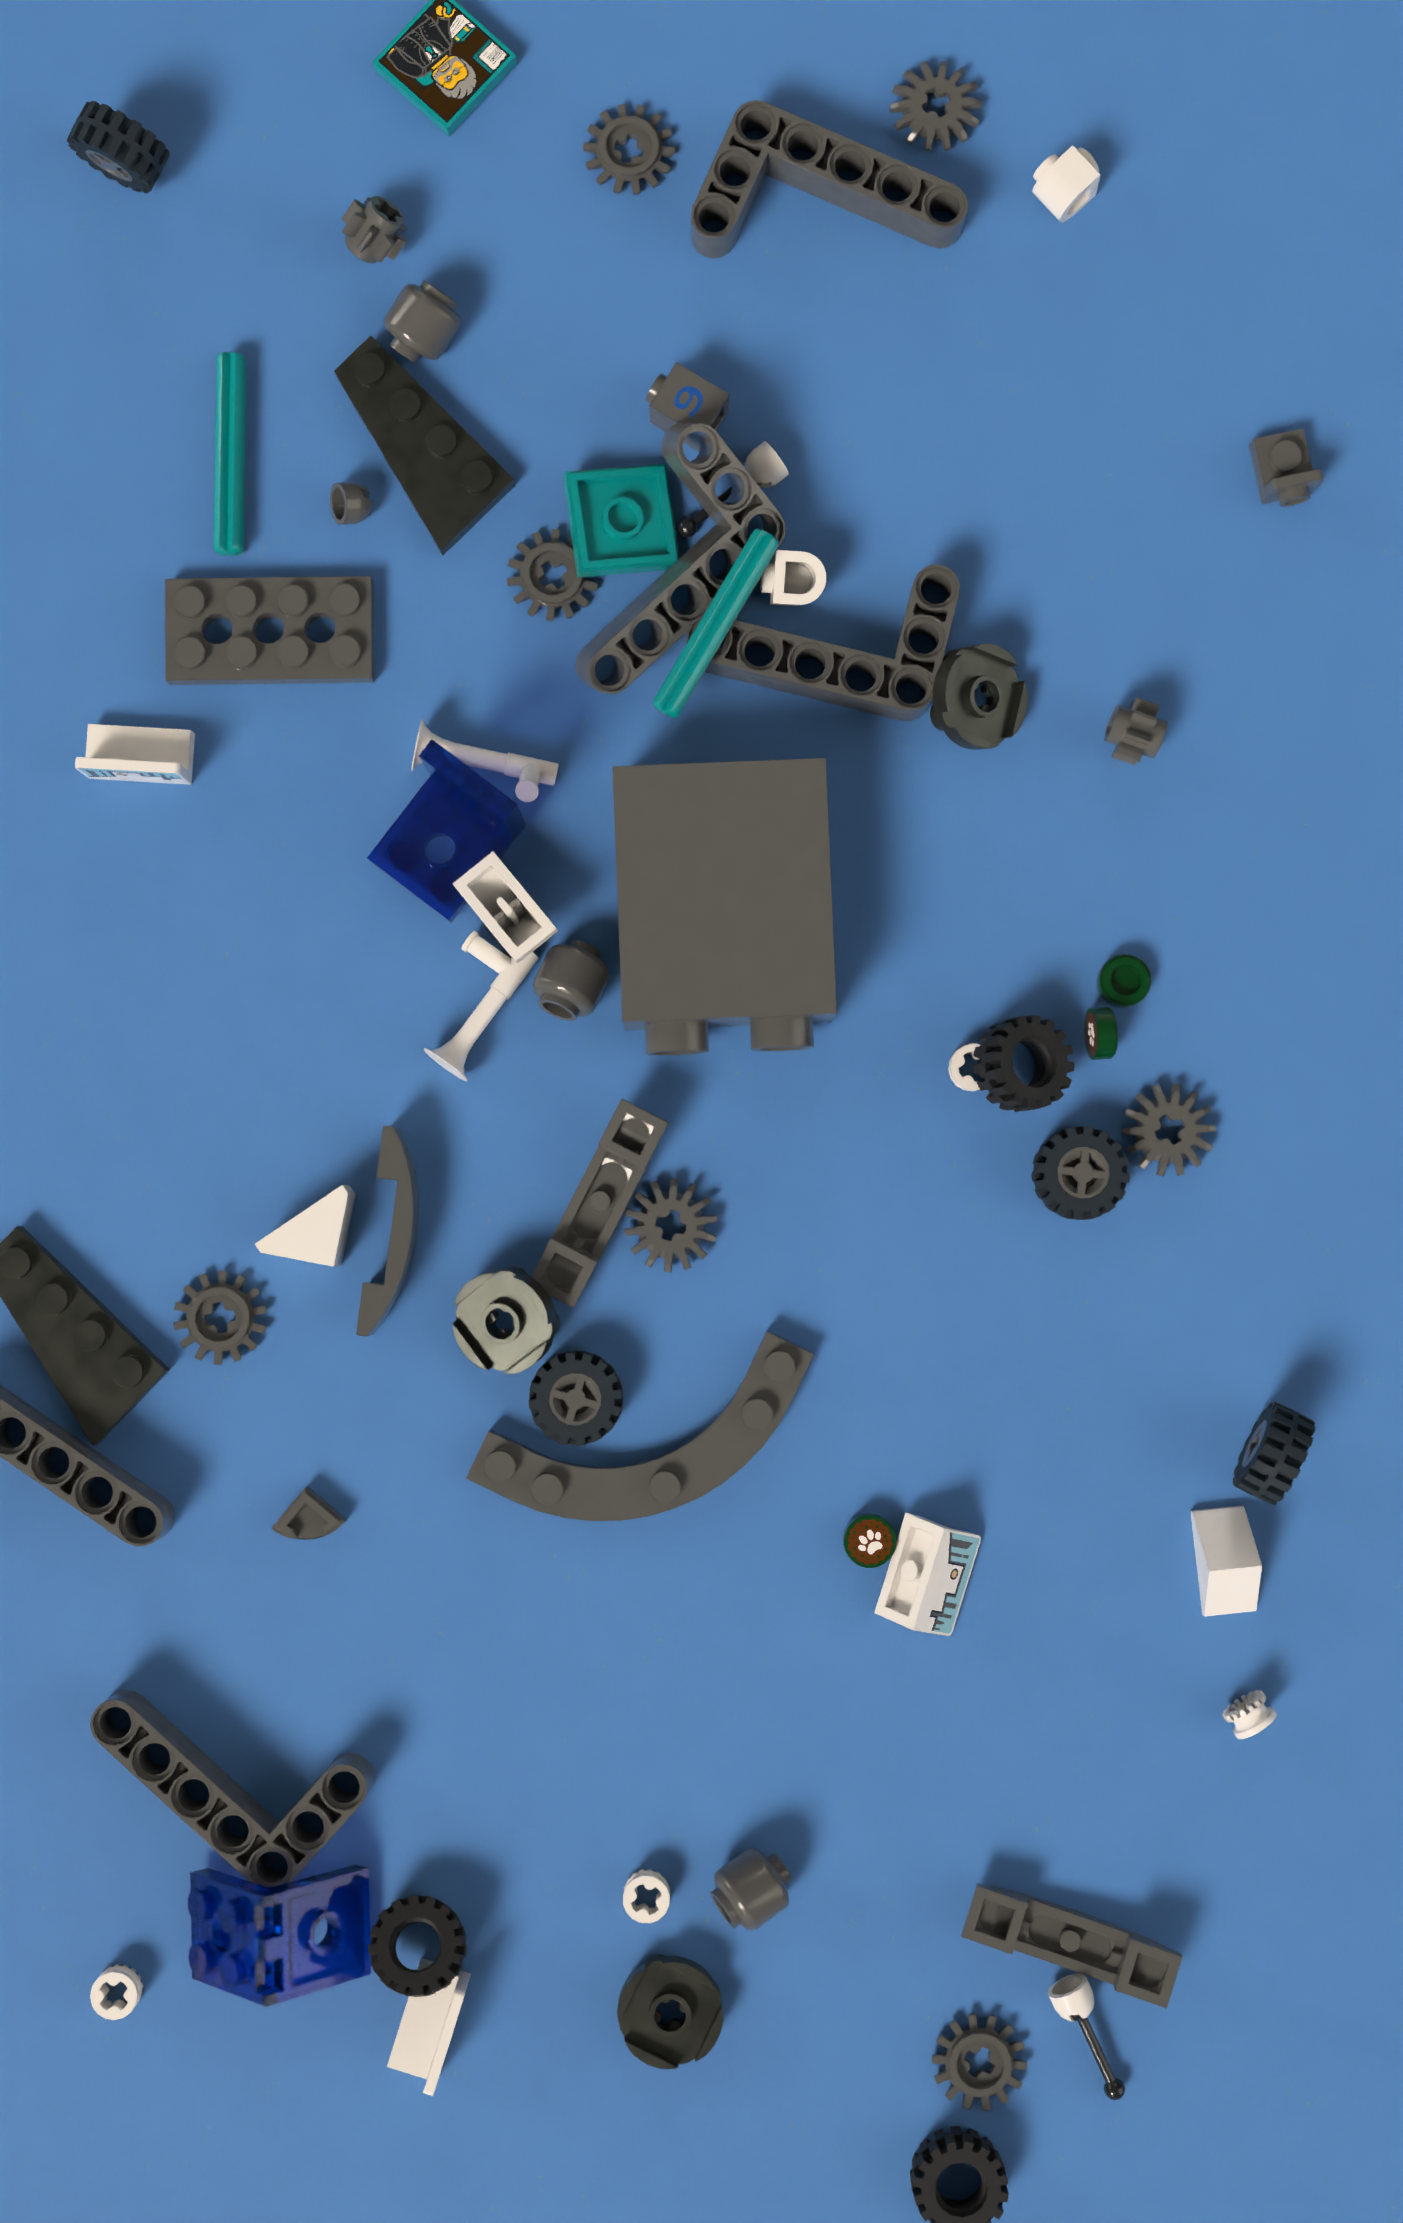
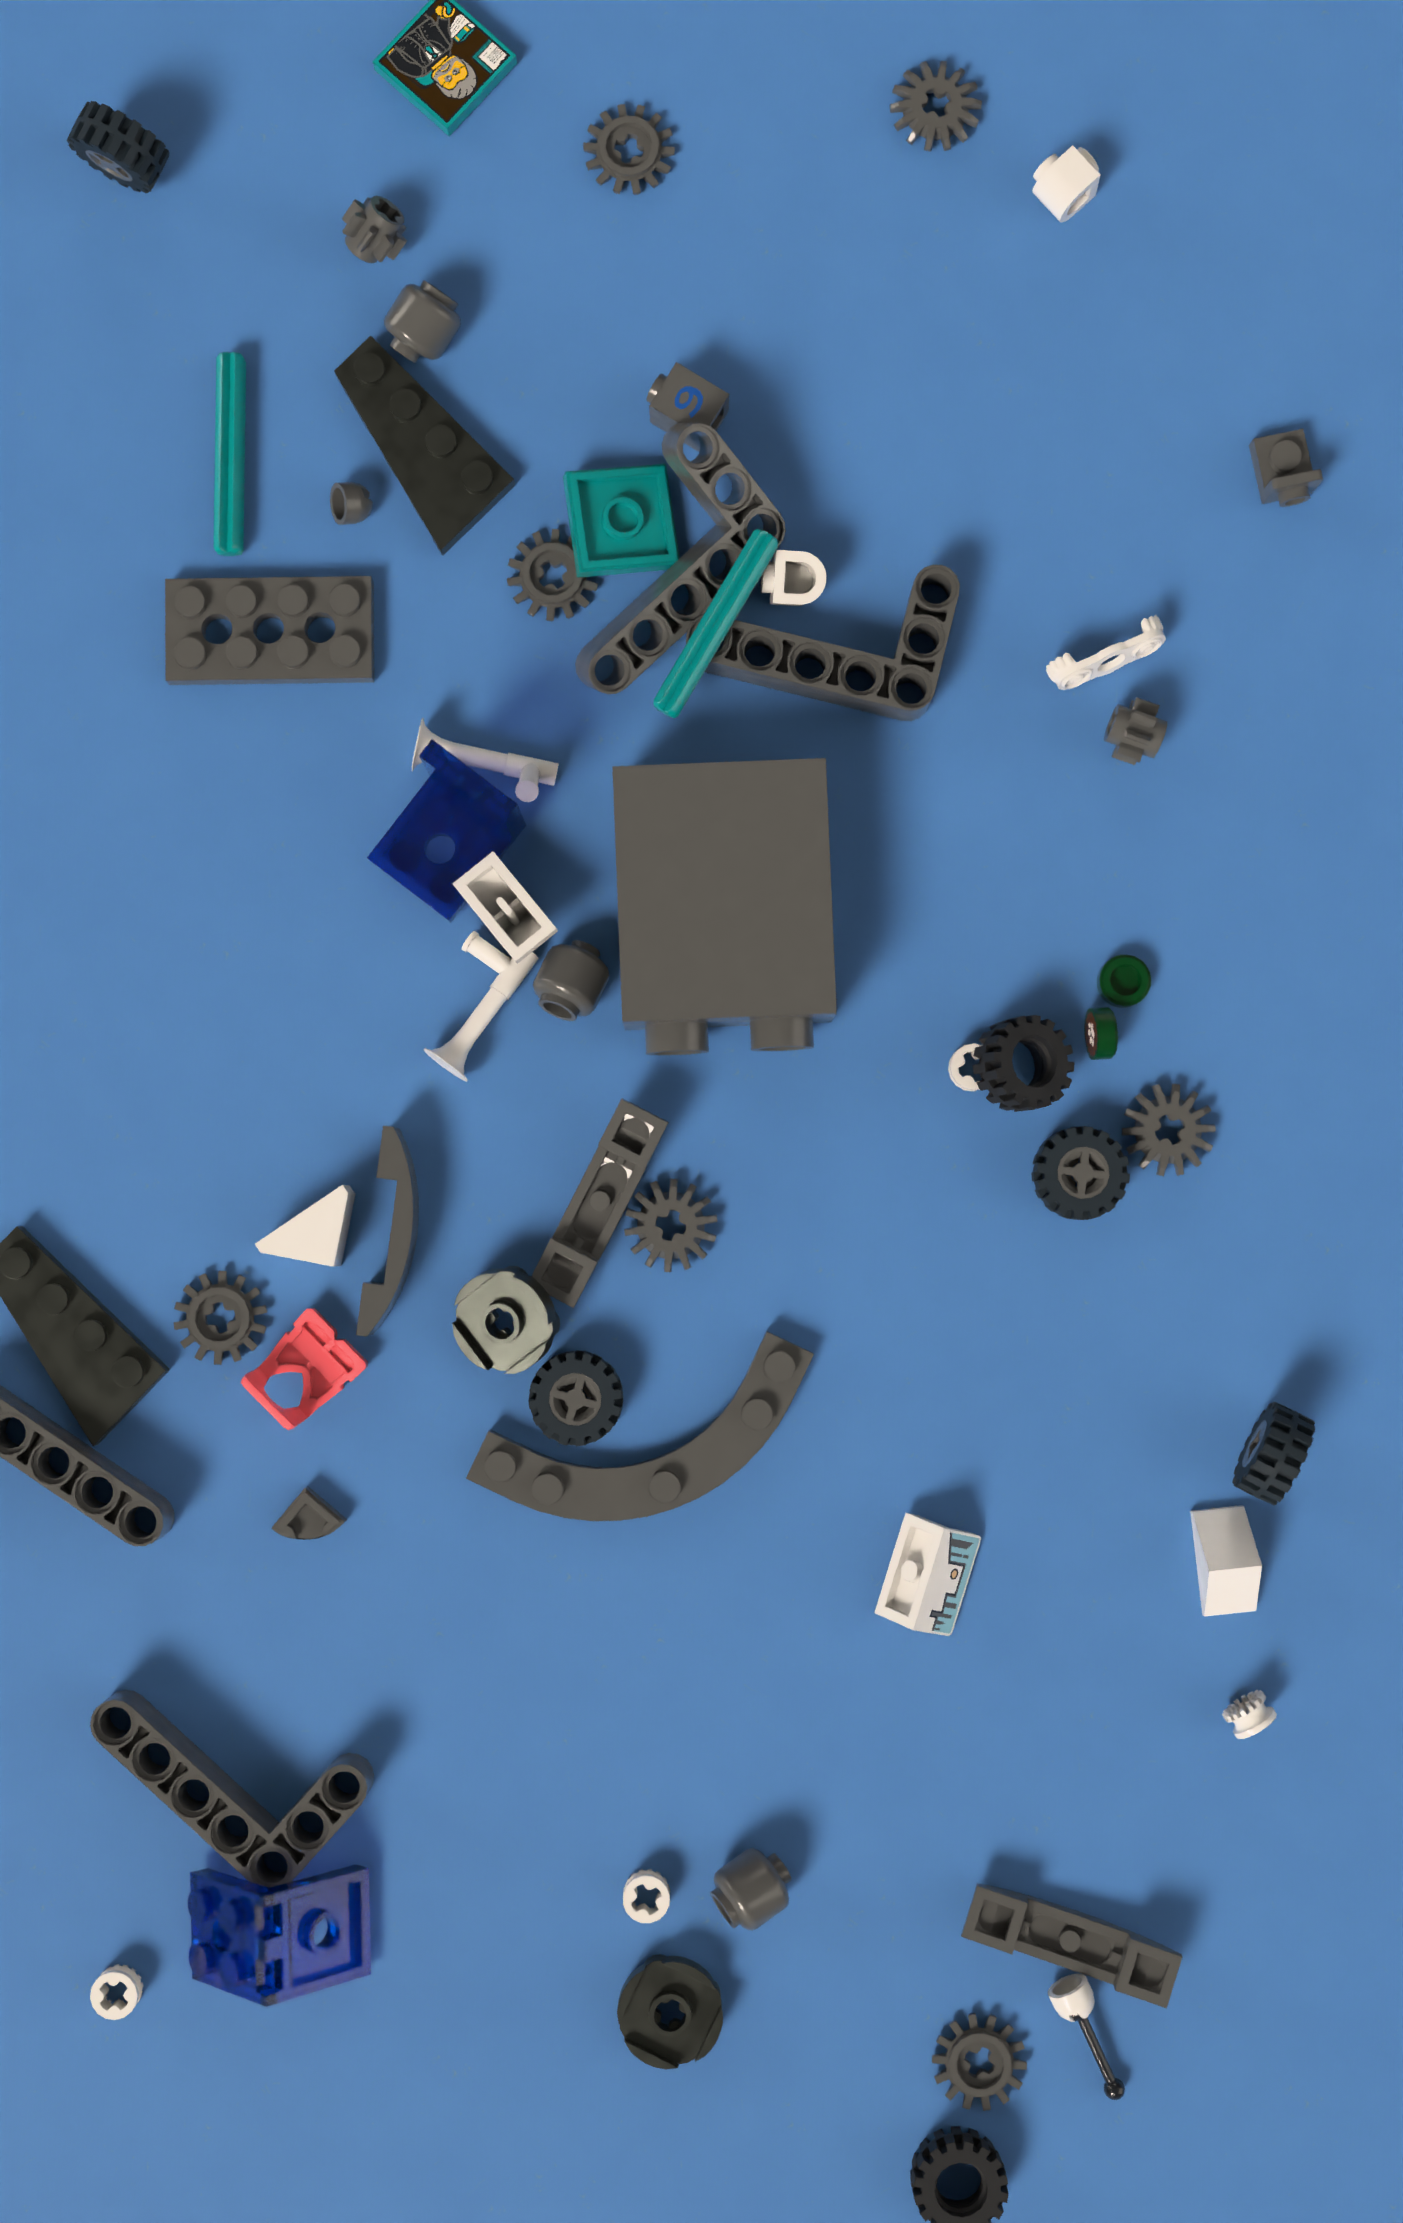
white panel [75,724,195,785] -> none
black tyre [368,1895,467,1997] -> none
white panel [387,1958,471,2096] -> none
white hinge [677,441,789,538] -> none
dark grey beam [691,100,968,259] -> none
tile [843,1513,896,1568] -> none
pearl dark grey plate [930,643,1028,750] -> none
none -> coral piece [241,1308,368,1430]
none -> white piece [1046,615,1166,690]

